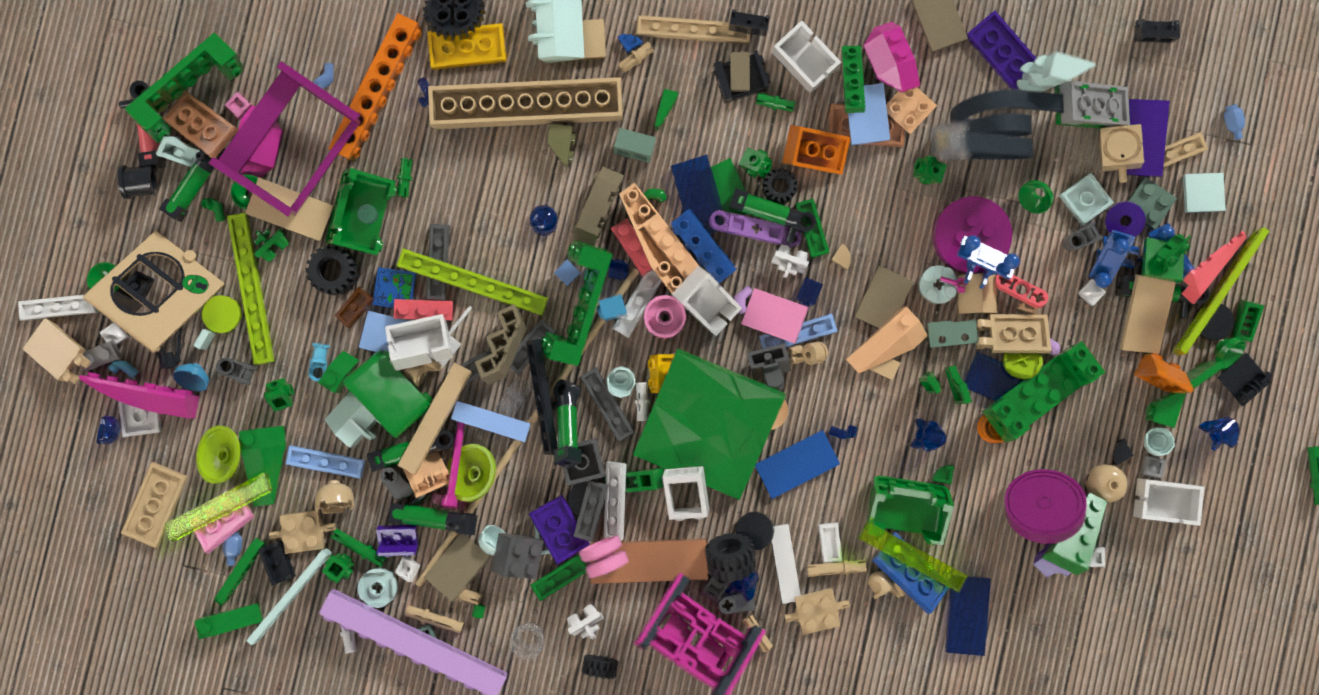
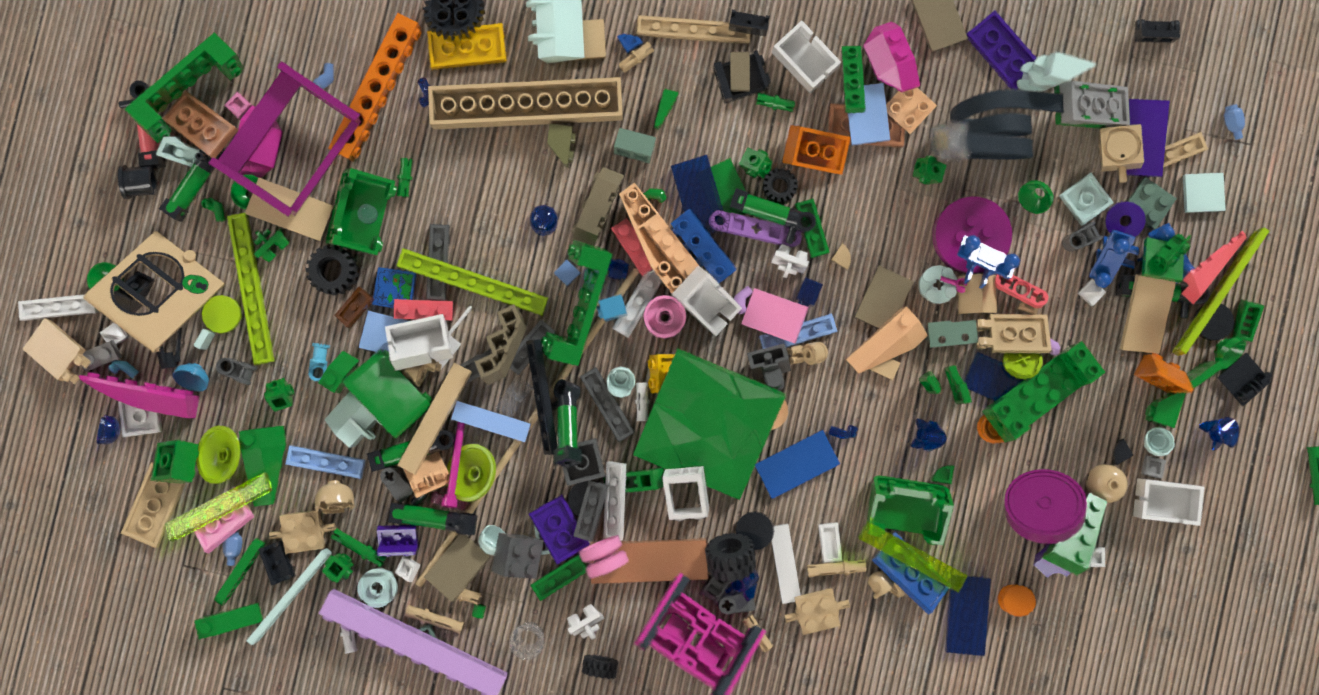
none -> green slope [151,440,199,484]
none -> orange piece [998,584,1036,617]

